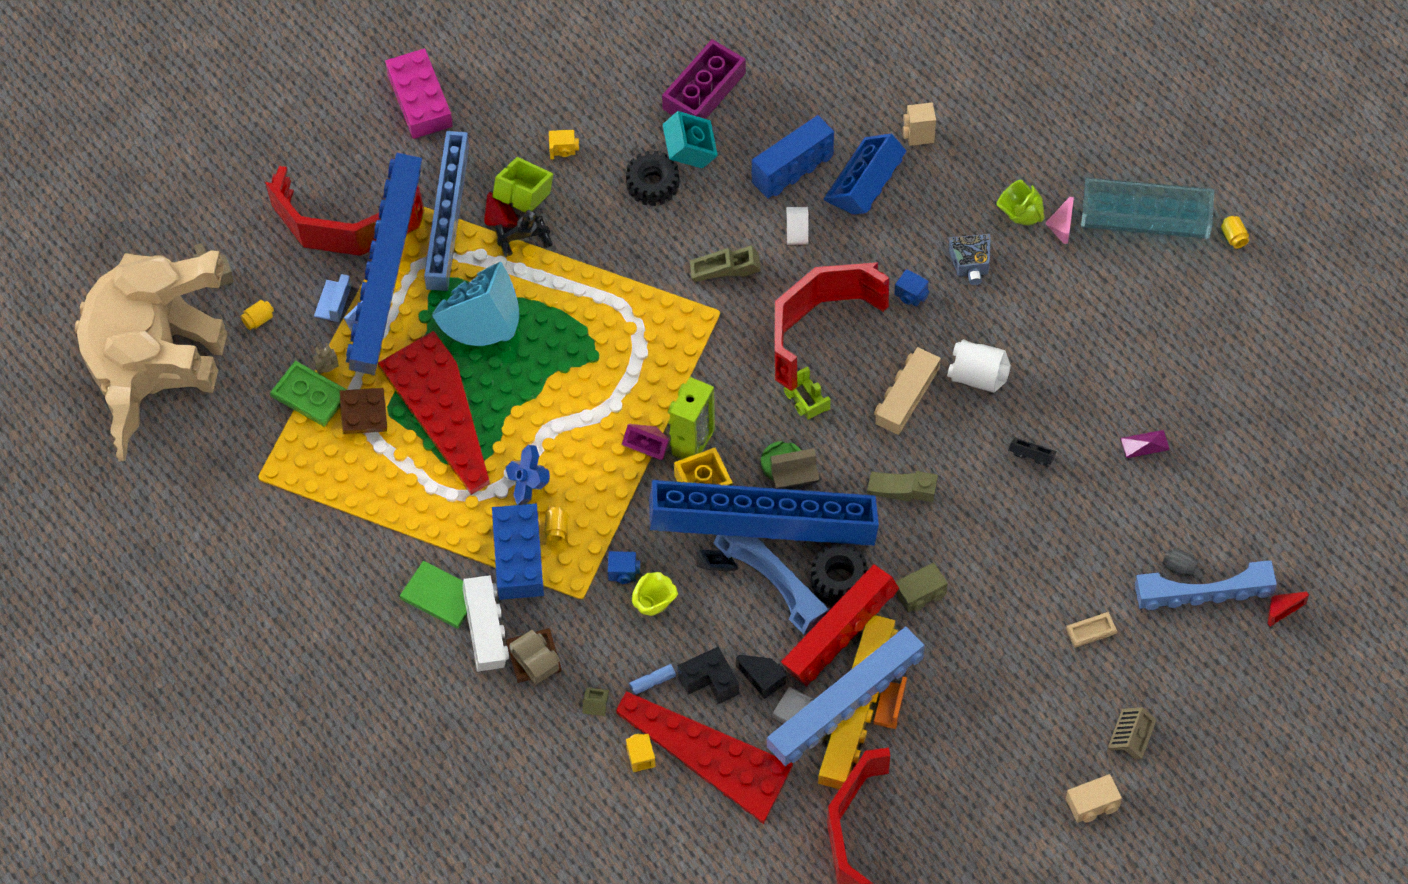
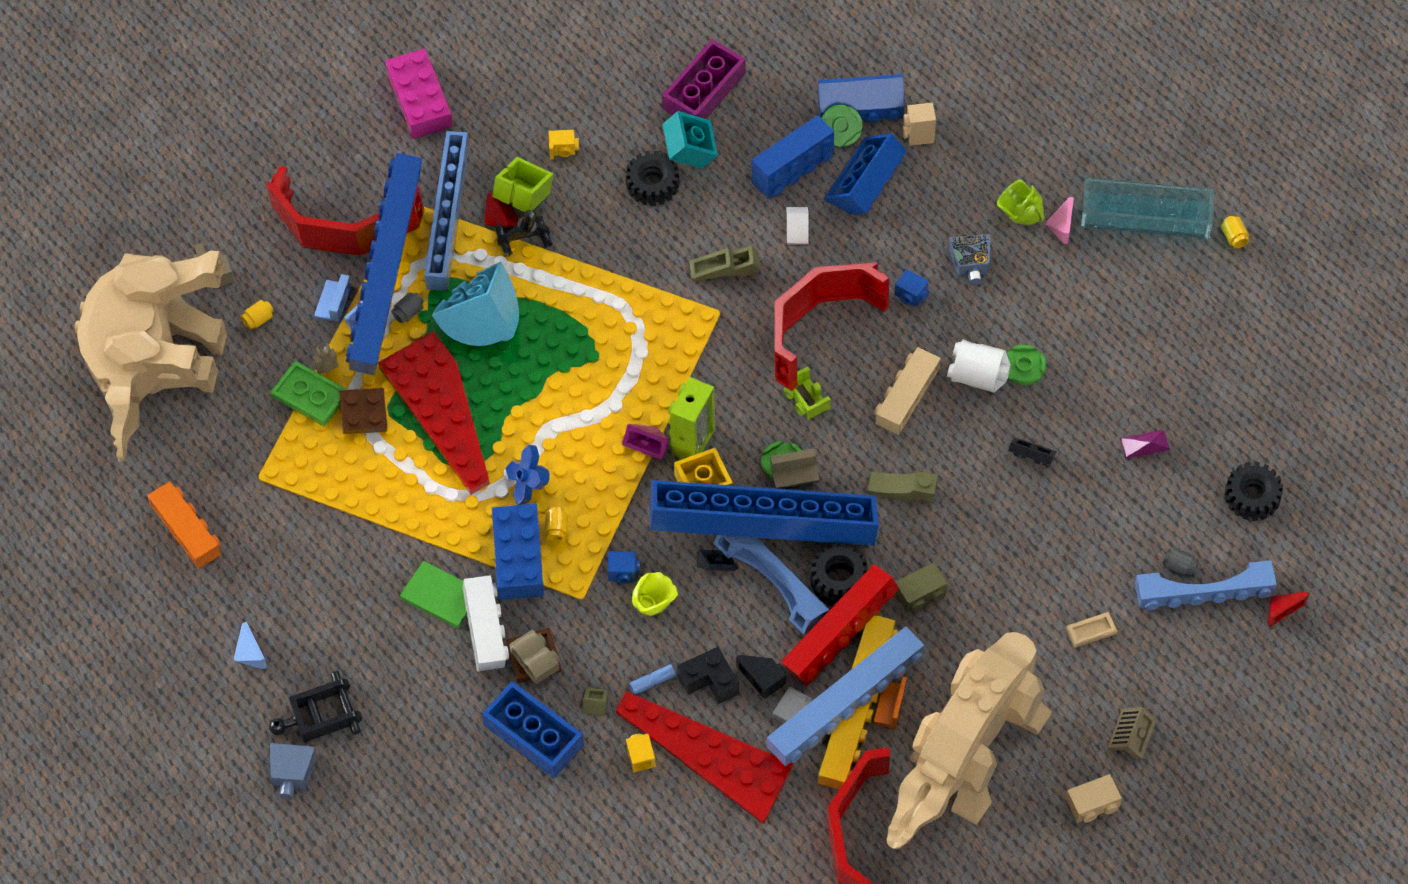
none -> orange brick [147,481,221,570]
none -> light blue slope [234,622,267,669]
none -> black piece [269,671,362,742]
none -> sand blue torso [270,743,317,799]
none -> dark grey brick [391,292,424,324]
none -> blue brick [482,681,584,778]
none -> slope [818,74,905,122]
none -> bright green tile [822,104,862,147]
none -> tan animal [887,632,1052,849]
none -> bright green tile [1006,345,1046,386]
none -> black tyre [1225,462,1283,521]

